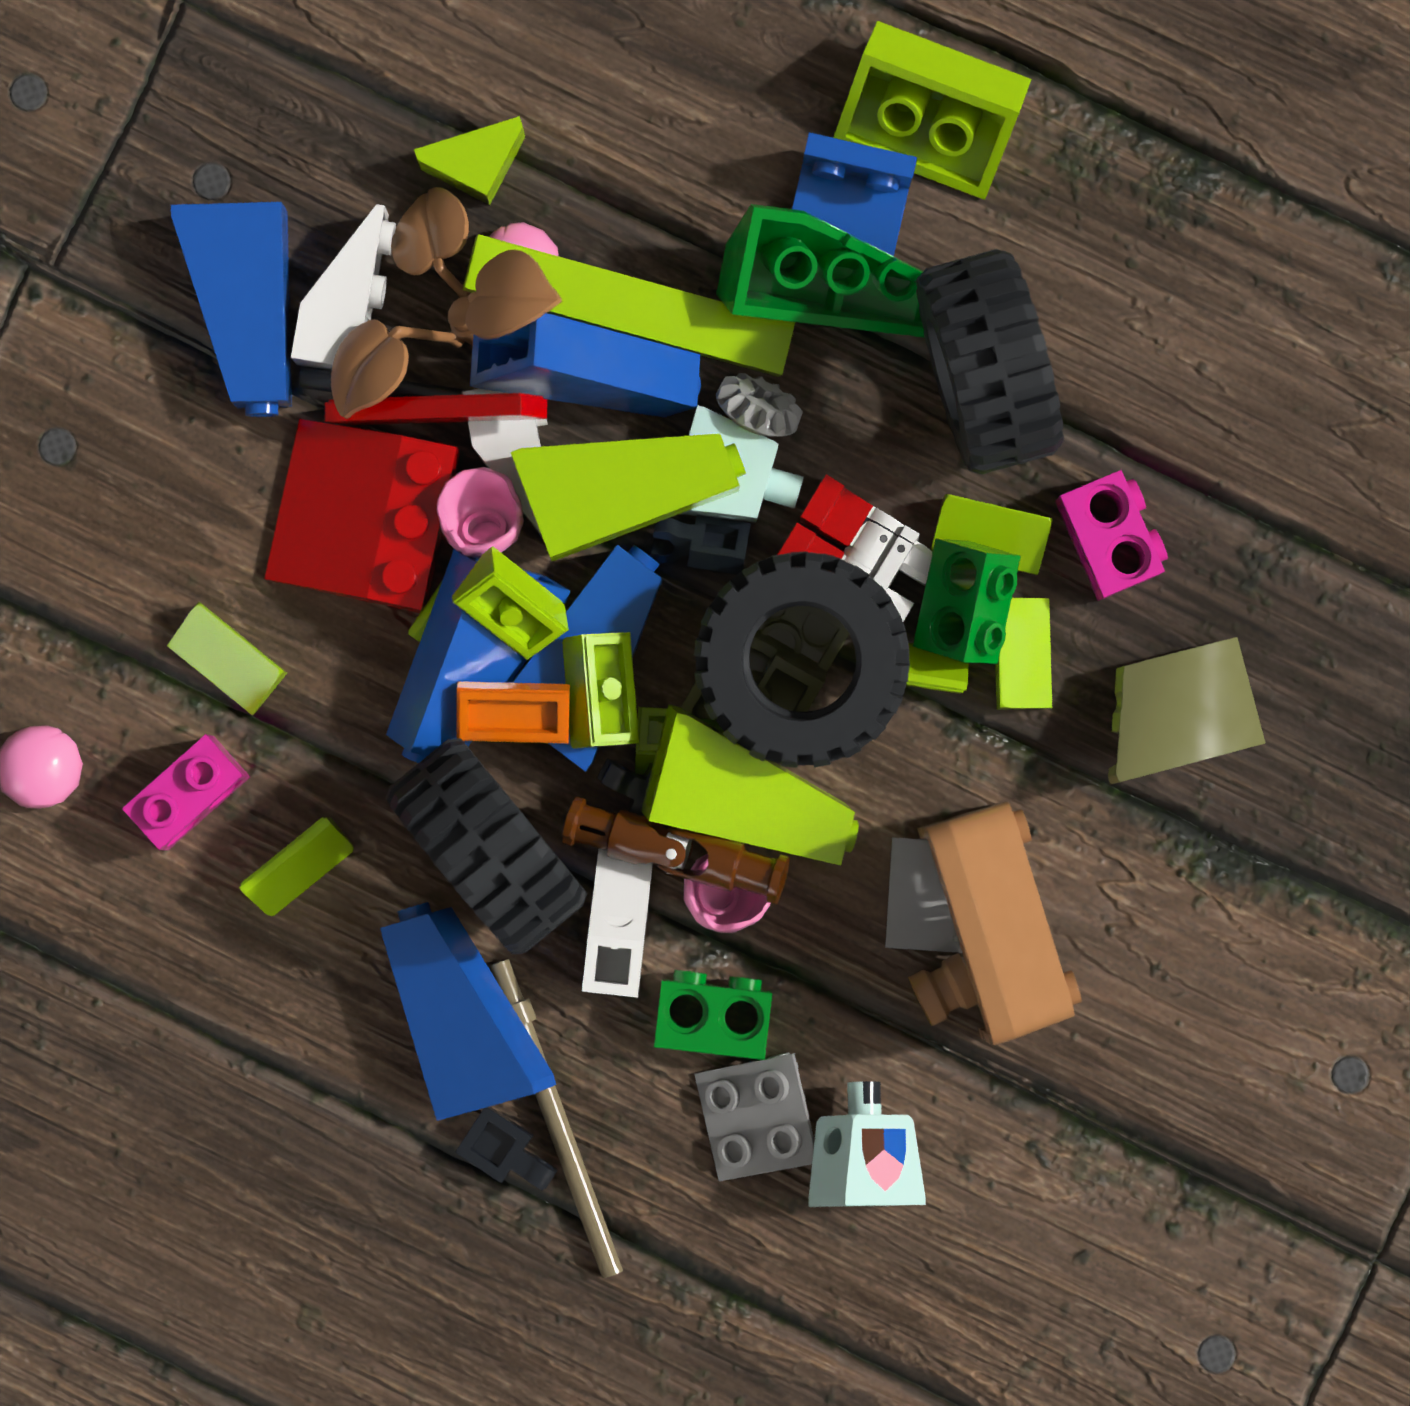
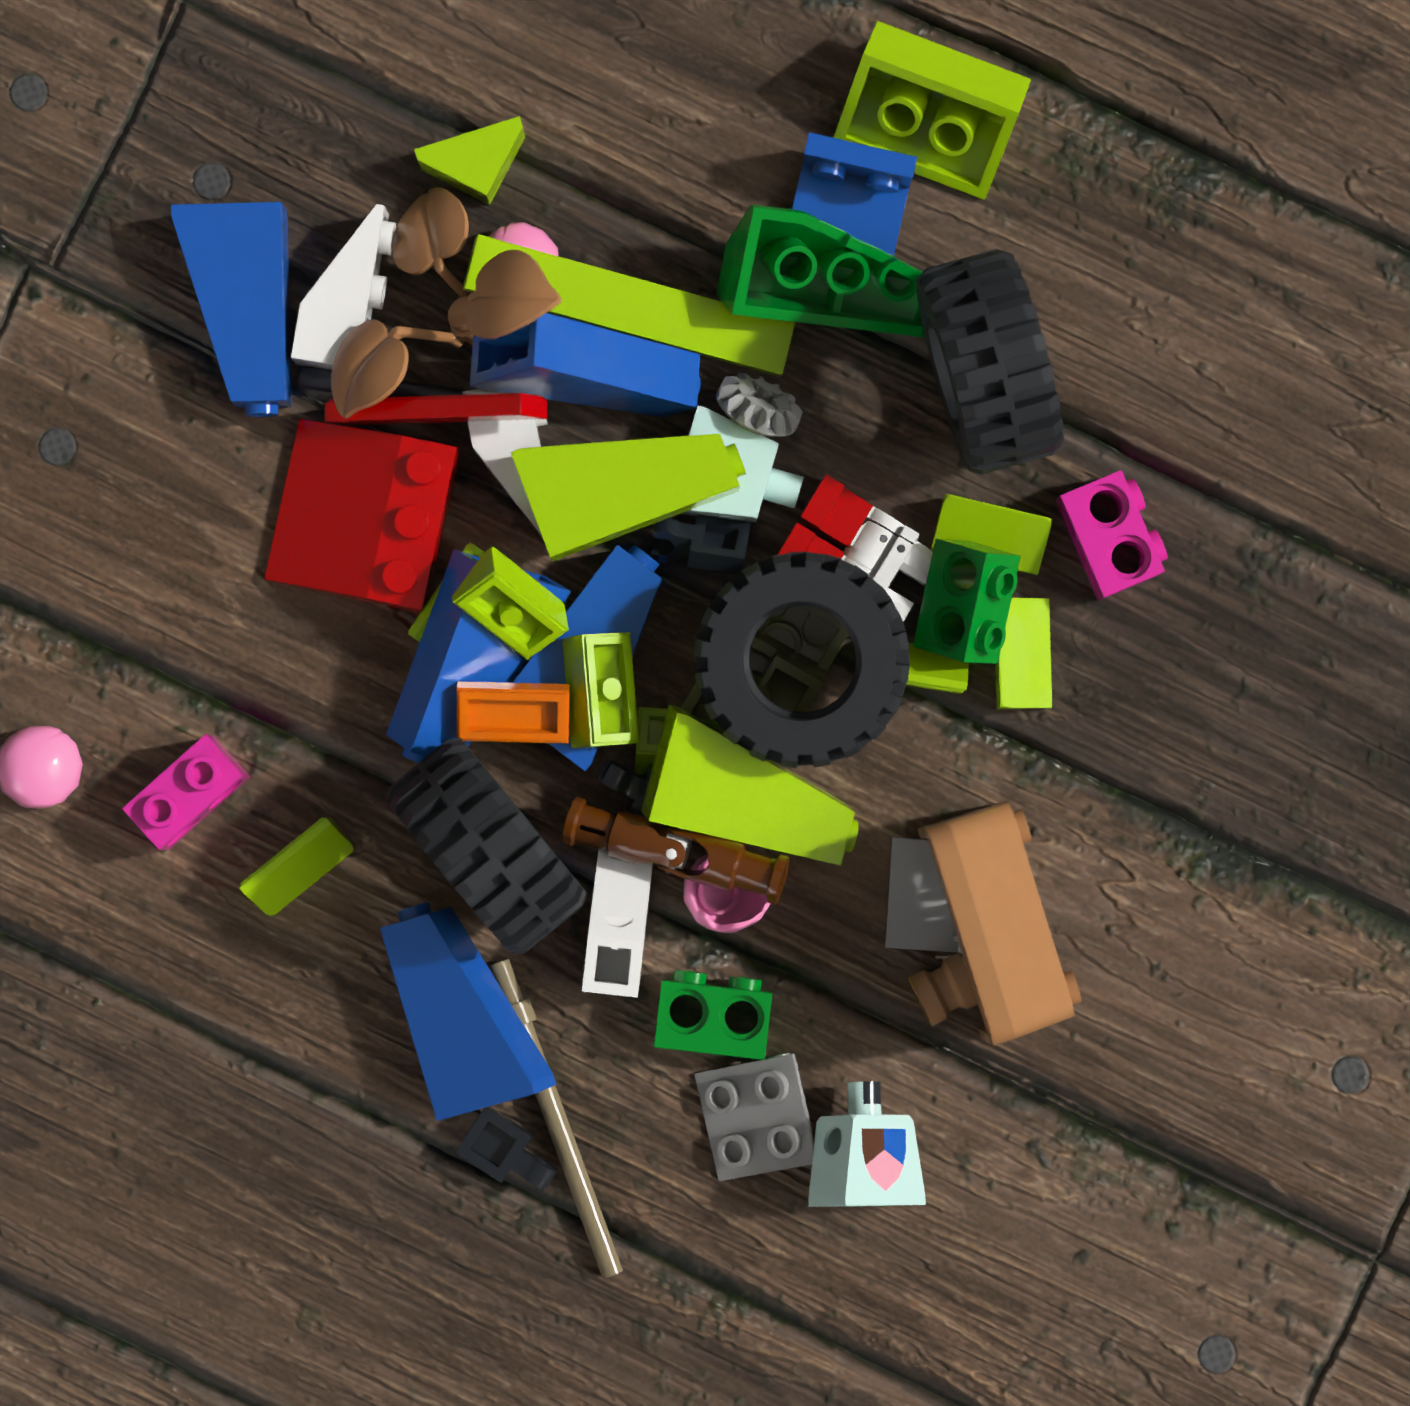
lime slope [167,602,287,715] -> none
bright pink hair [437,467,524,559] -> none
olive slope [1108,637,1266,785] -> none

